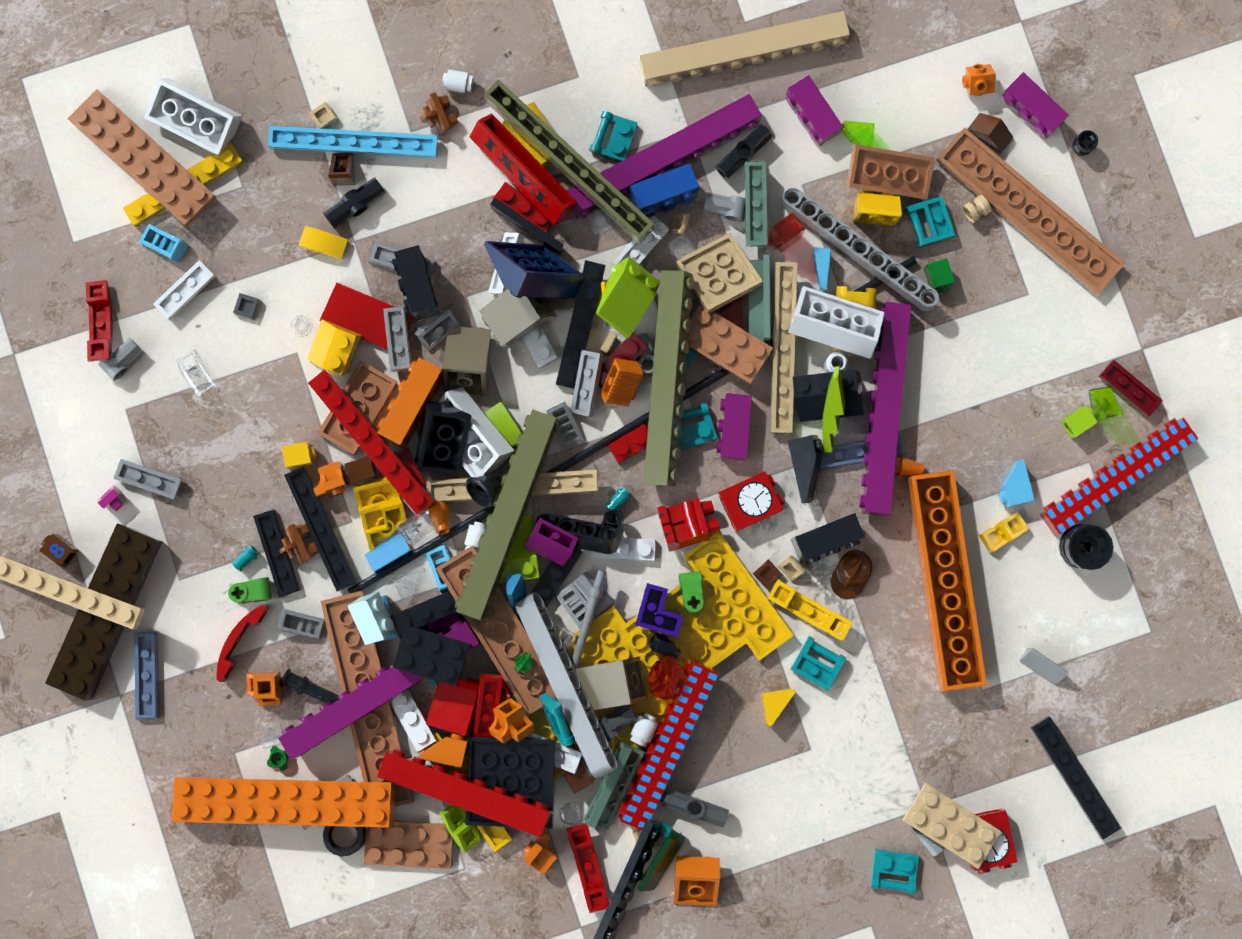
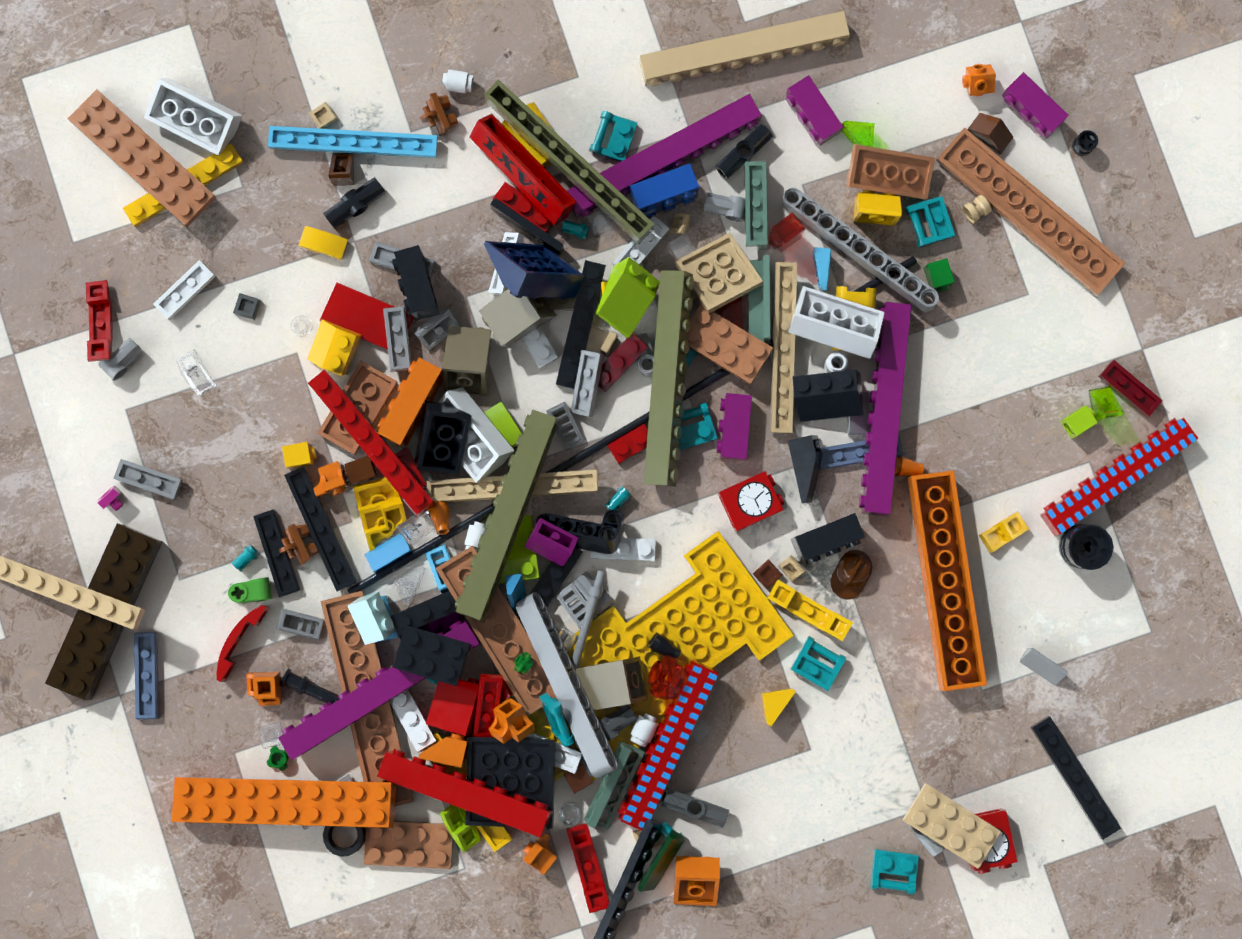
reddish brown brick [39,533,79,567] -> none
medium azure slope [139,224,189,263] -> none
black hat [465,473,501,507] -> none
orange brick [600,358,643,407] -> none
dark purple brick [635,583,683,637] -> none
red hips [657,498,720,552] -> none
bright green piece [678,571,704,614] -> none
lime slope [822,366,845,453] -> none
medium azure slope [998,459,1035,508] -> none
none -> teal pin [561,220,589,240]

